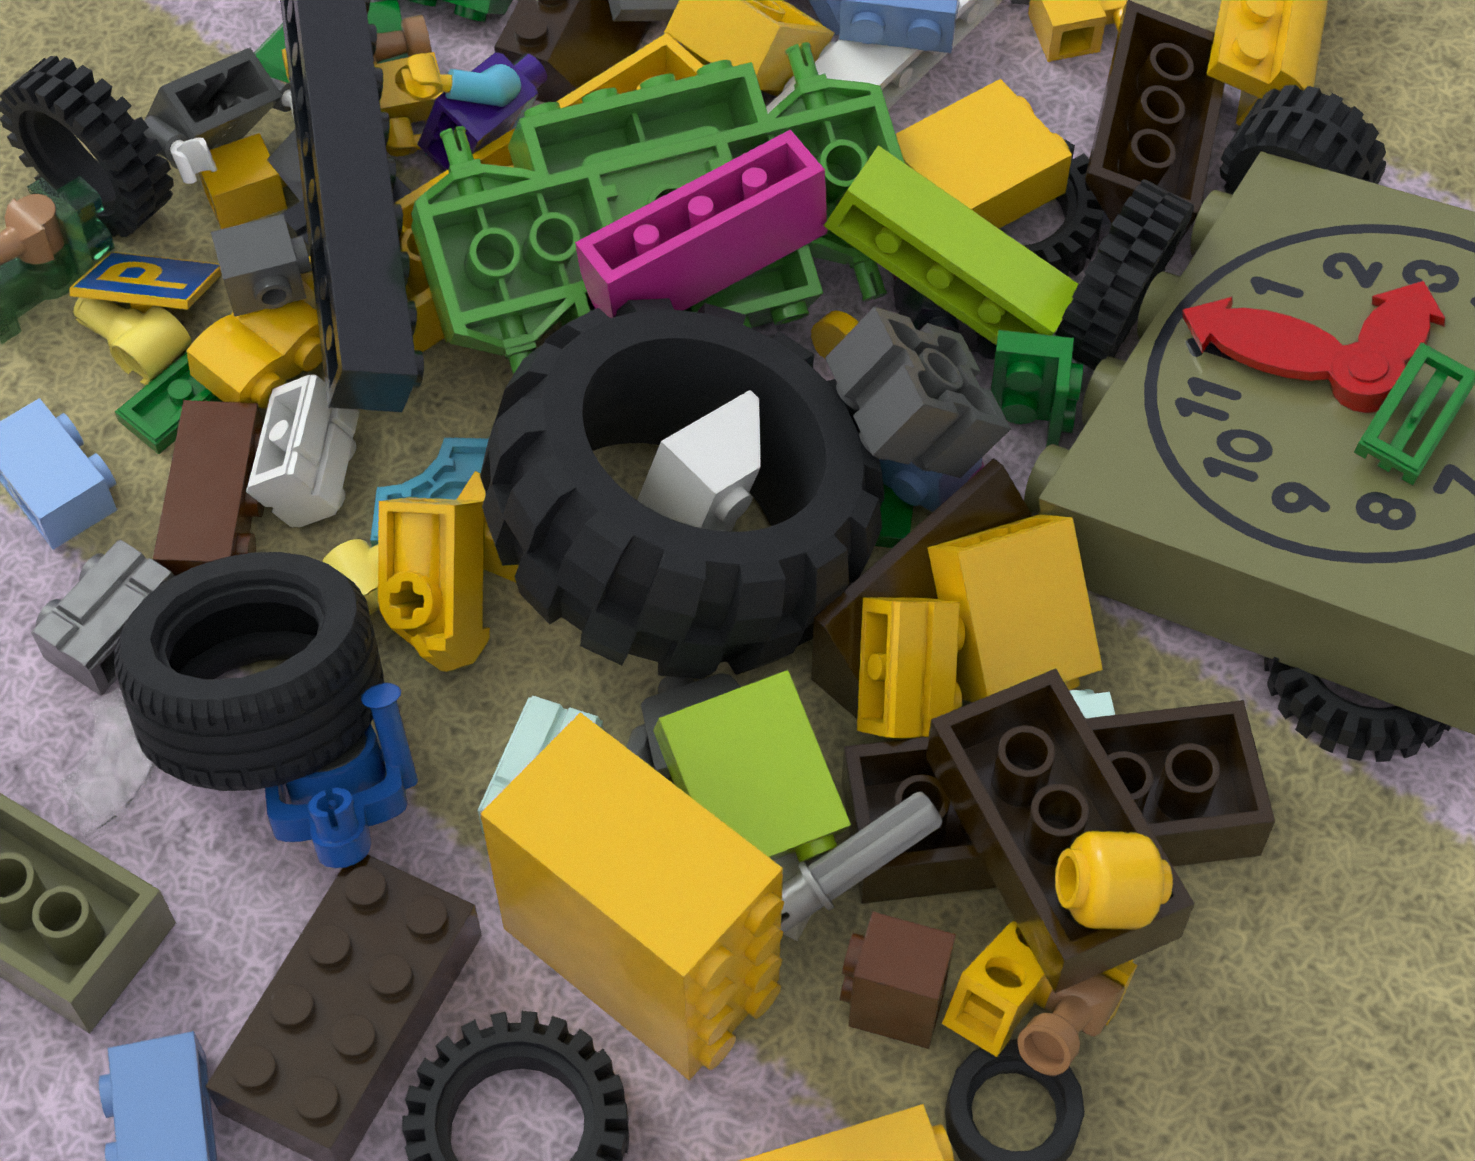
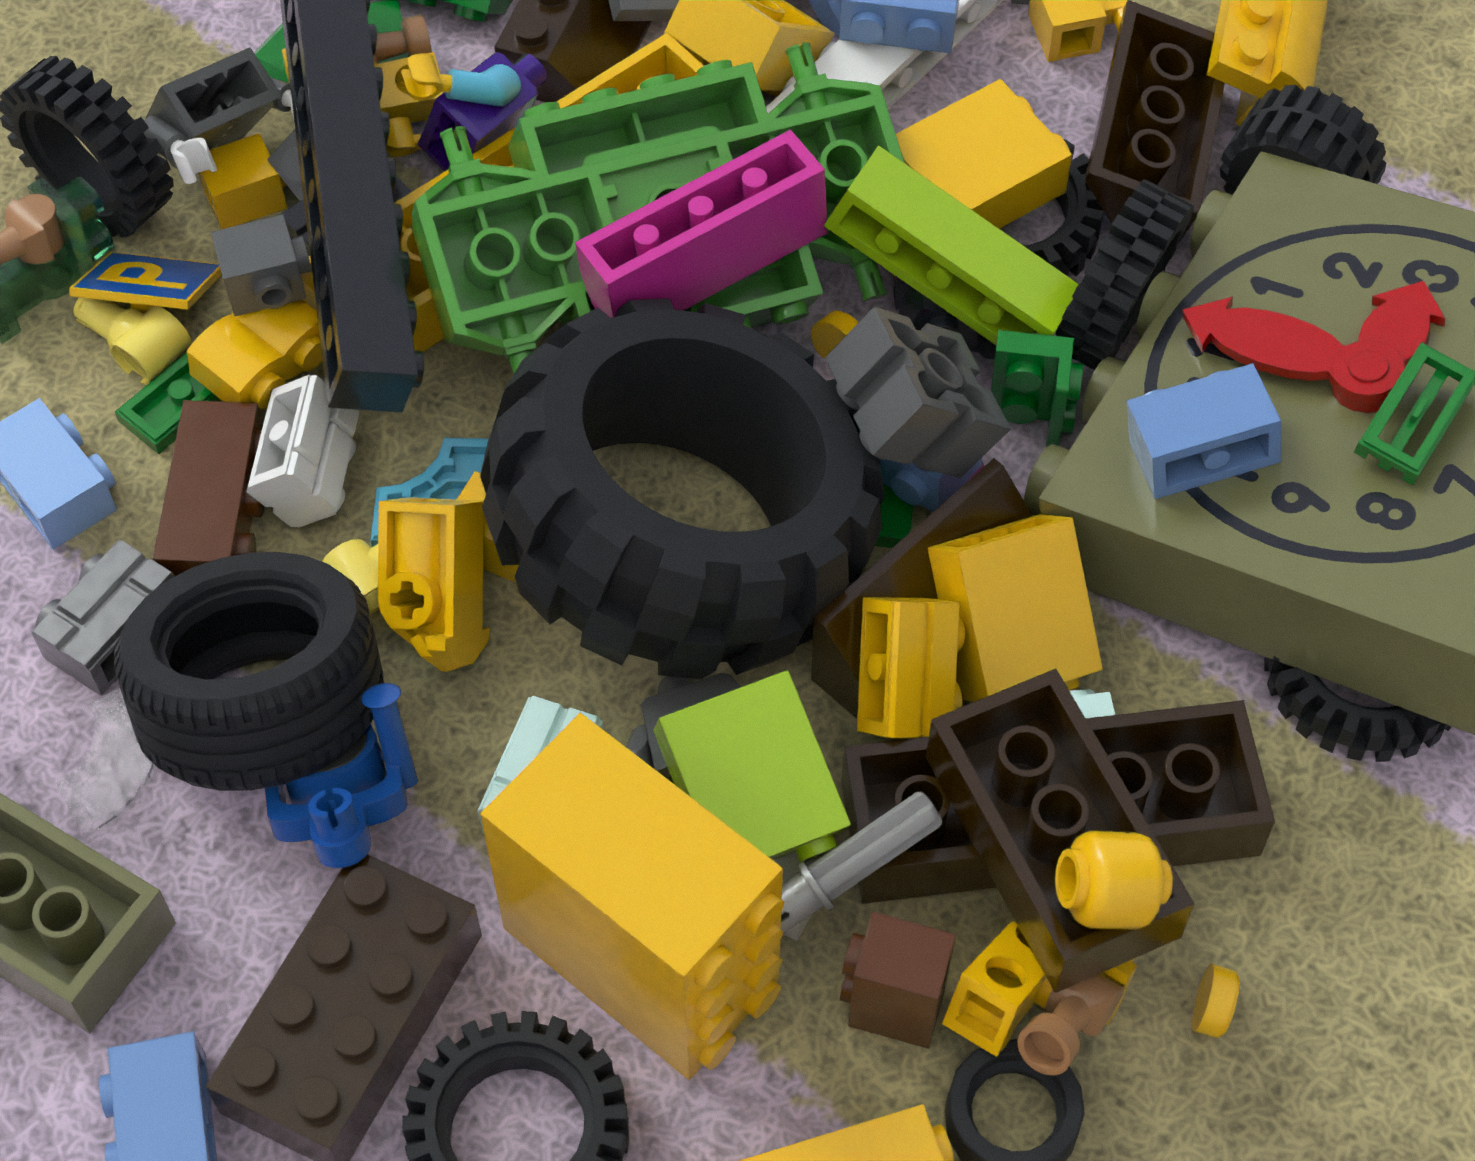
white slope [638,390,761,532] -> none
none -> medium blue brick [1126,363,1281,499]
none -> yellow tile [1191,963,1240,1038]

